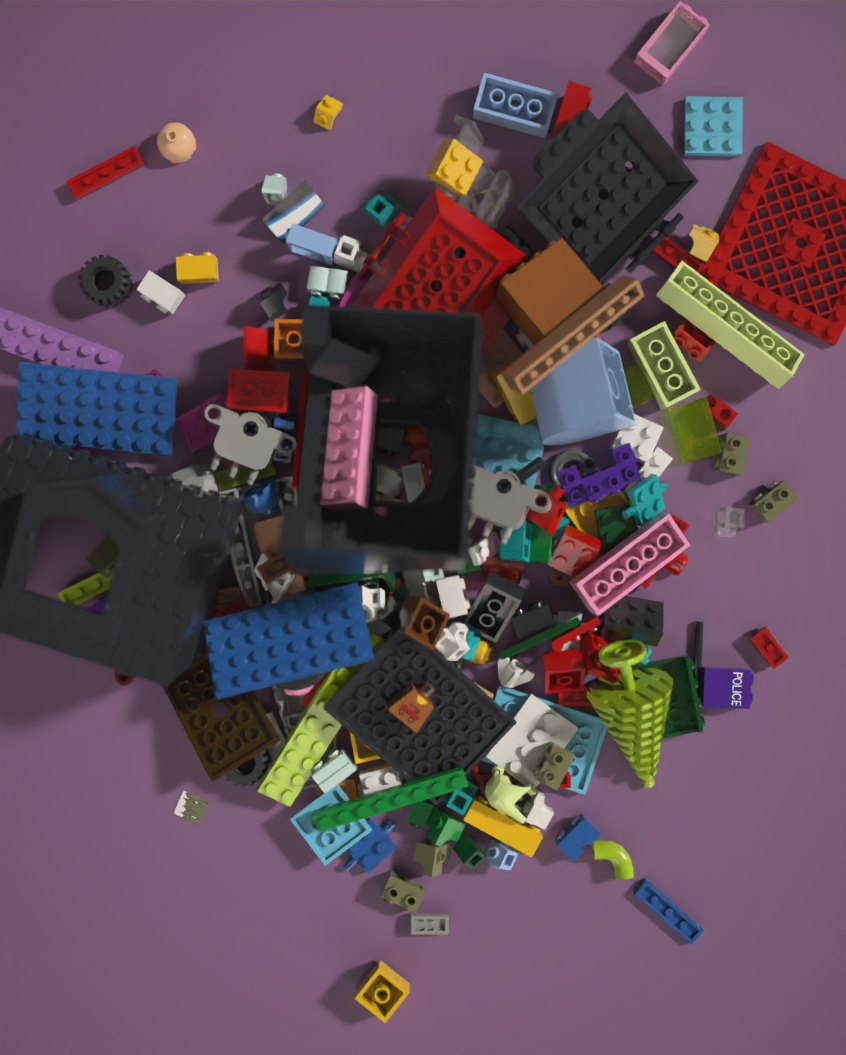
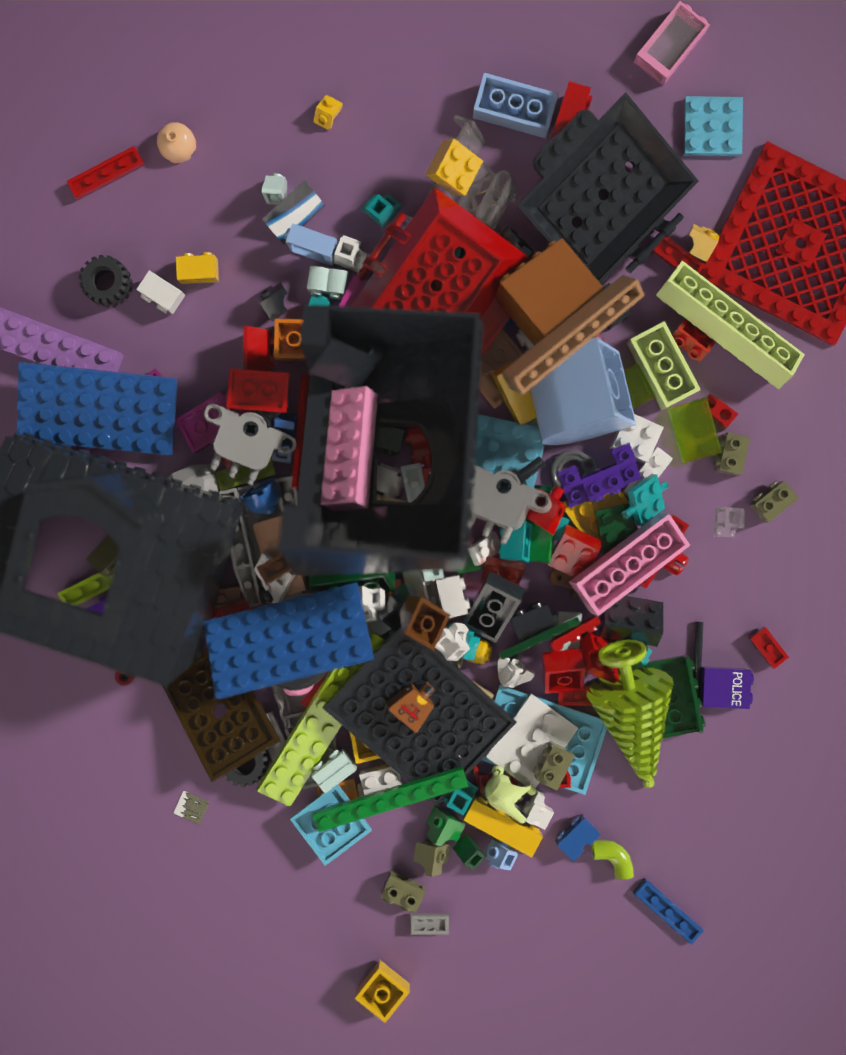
blue plate [343,818,397,874] -> none
dark green brick [407,799,433,828] -> none

